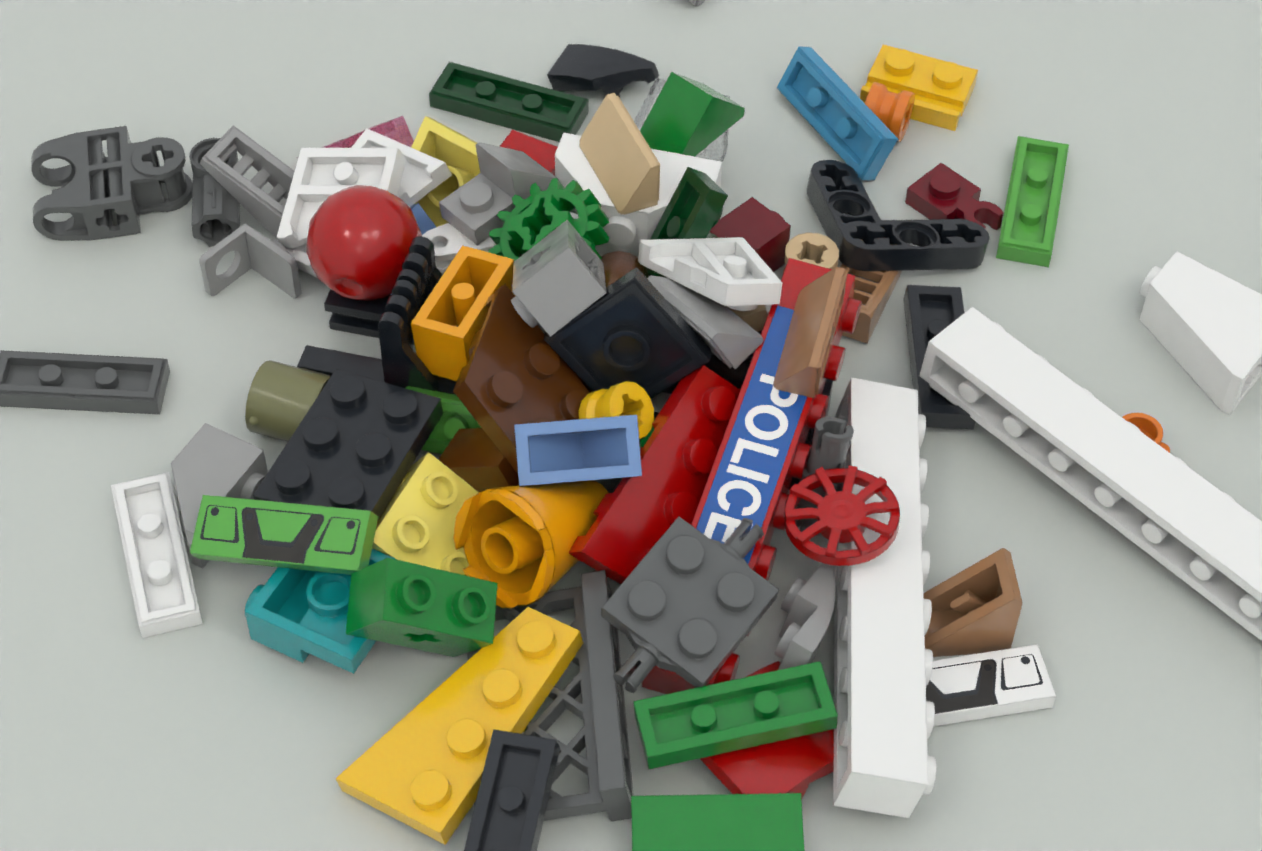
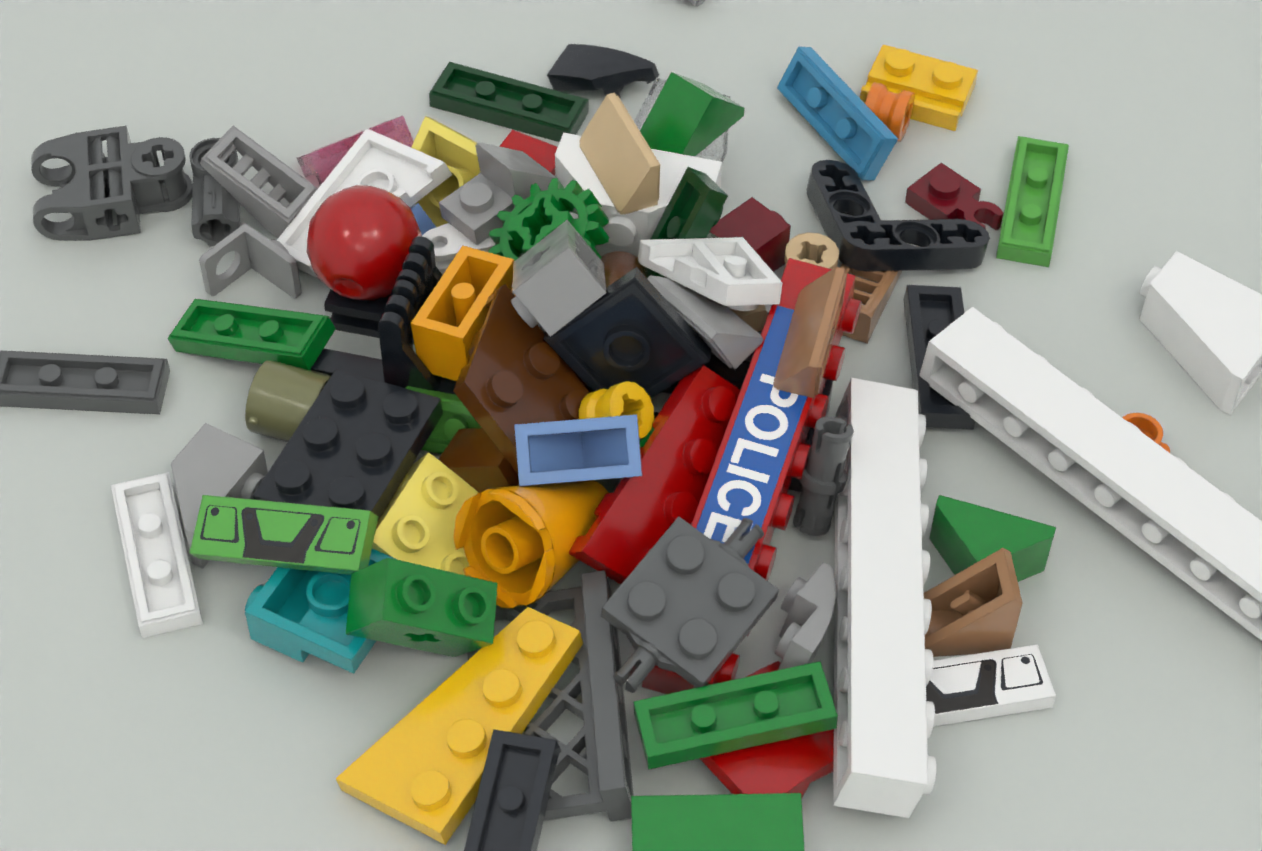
white wing [276,148,406,249] -> none
red wheel [784,465,900,566] -> none
none -> green tile [167,299,336,370]
none -> green slope [929,495,1056,582]

